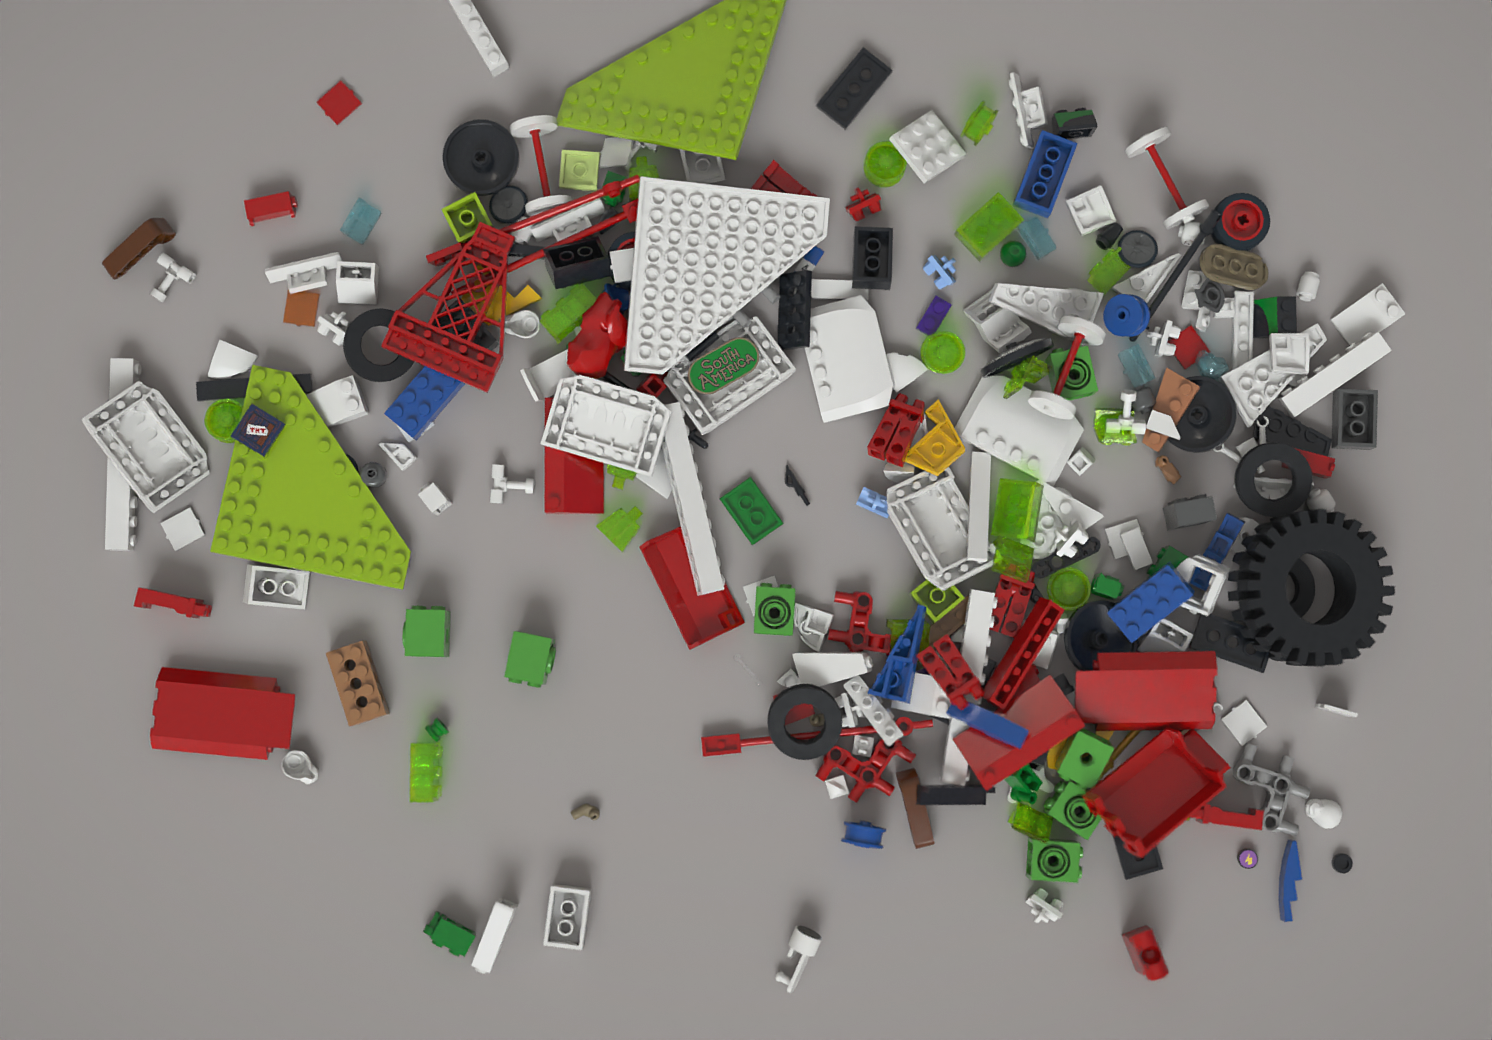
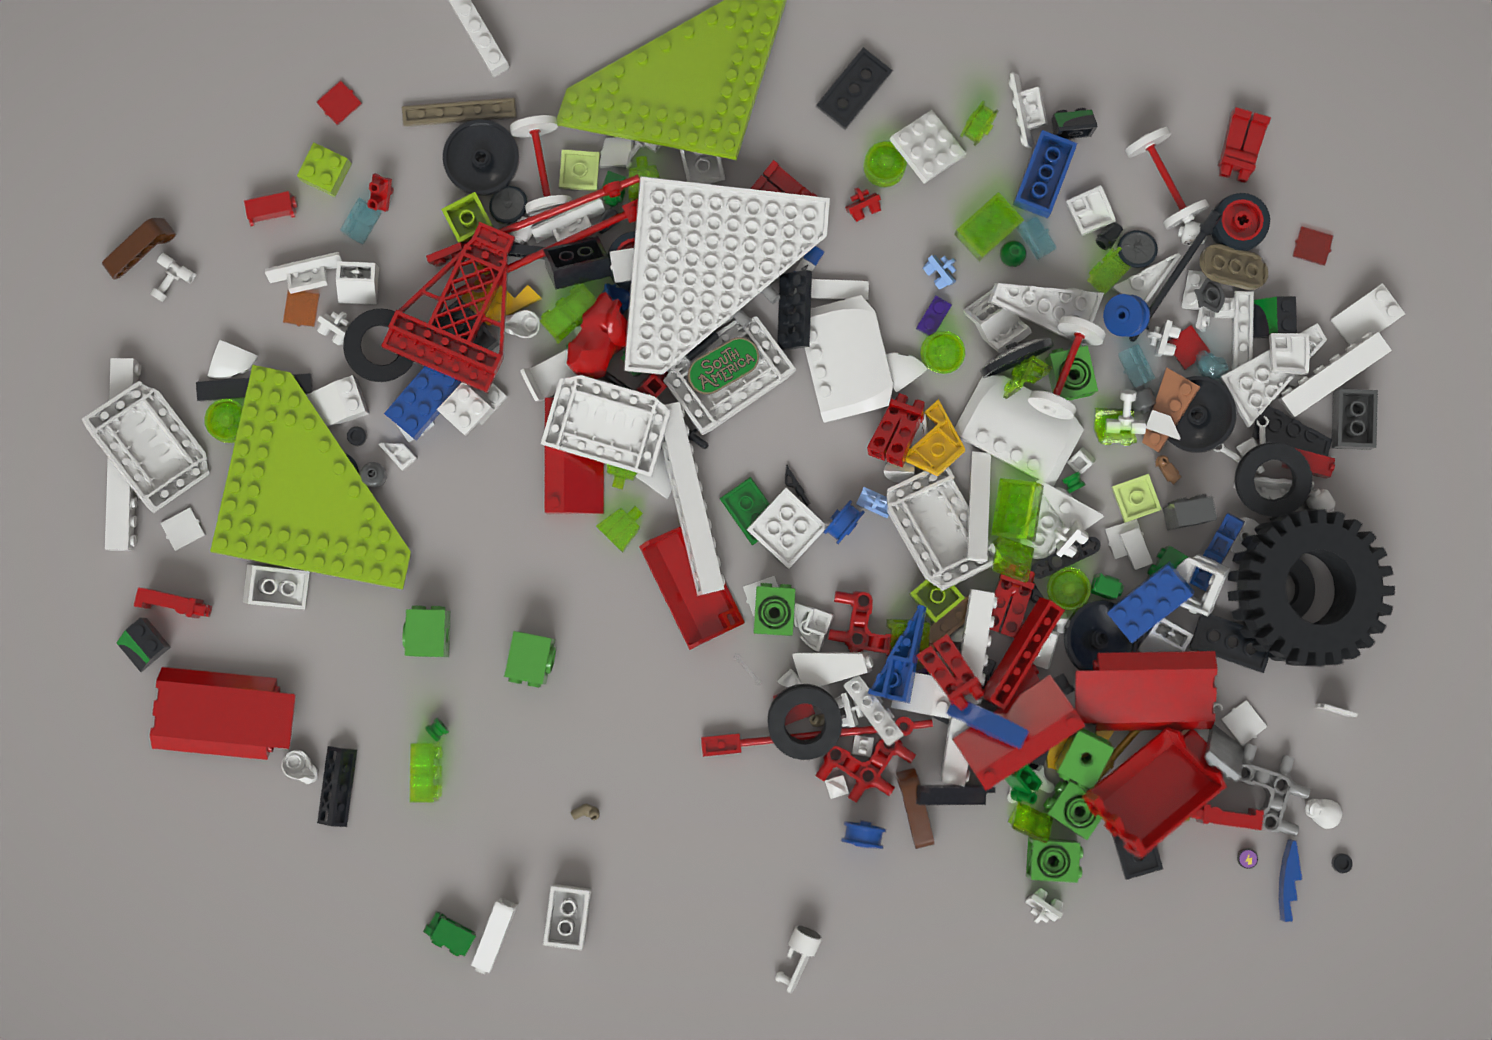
tile [231,404,286,457] -> none
medium nougat brick [326,640,390,727] -> none
white brick [418,483,453,516] -> none
white bar [490,464,535,504] -> none
black brick [852,226,893,290] -> none
red piece [1122,925,1169,981] -> none
white brick [1296,271,1320,301] -> none
none -> black slope [116,617,171,672]
none -> lime brick [297,142,352,197]
none -> black fence [317,746,357,827]
none -> black tile [347,426,367,446]
none -> red hips [367,173,394,212]
none -> dark tan tile [402,98,517,127]
none -> white bracket [437,382,507,436]
none -> white plate [746,487,828,569]
none -> blue wheel [823,500,865,544]
none -> green wheel [1062,472,1086,493]
none -> yellowish green plate [1111,474,1162,523]
none -> dark grey tile [1205,724,1244,781]
none -> red hips [1218,107,1271,183]
none -> clear red piece [1292,227,1333,266]

